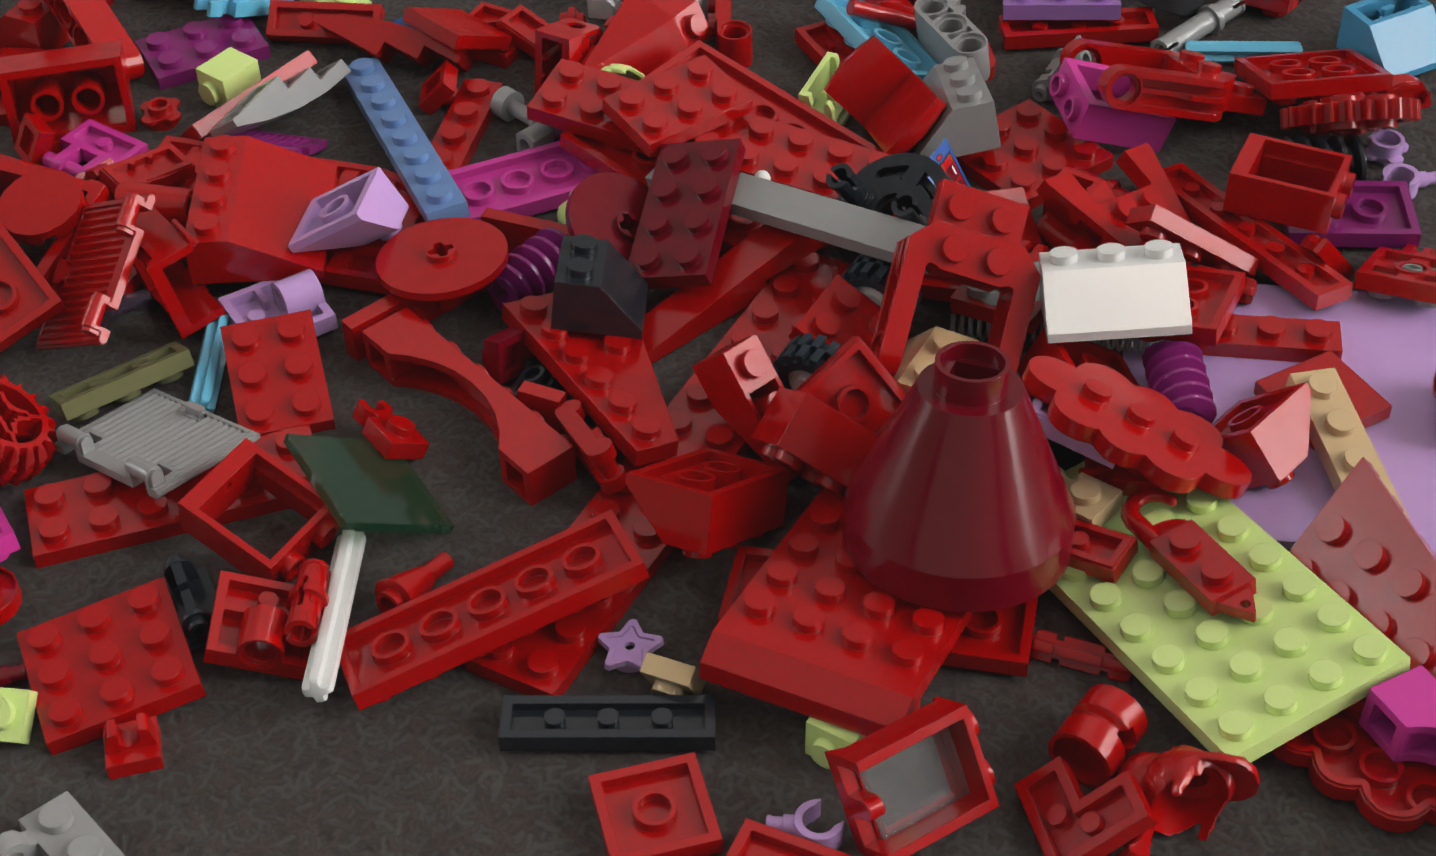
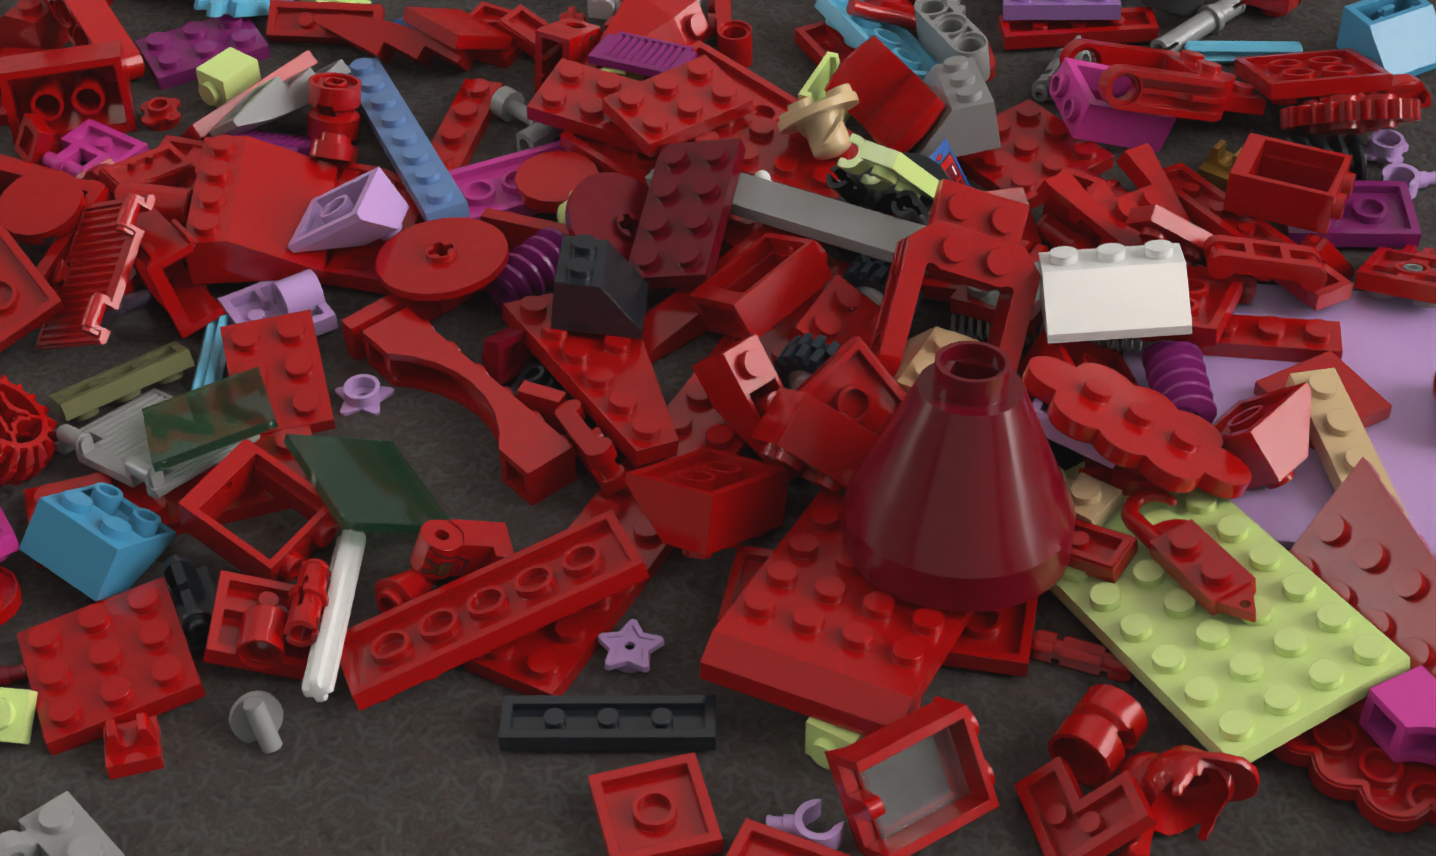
red plate [353,399,430,459] -> none
red plate [418,60,459,115] -> none
tan plate [640,652,706,695] -> none
none -> dark azure slope [19,482,177,601]
none -> piece [142,366,278,472]
none -> light grey plate [229,691,283,754]
none -> red wheel [307,72,362,142]
none -> red plate [309,132,359,164]
none -> lavender plate [335,374,394,416]
none -> red leg [410,519,514,580]
none -> red tile [515,151,598,214]
none -> magenta window [588,31,697,77]
none -> red window [688,233,834,339]
none -> tan plate [777,83,860,160]
none -> yellowish green plate [837,133,939,200]
none -> pearl gold tile [1197,140,1242,192]
none -> red plate [1203,235,1327,291]

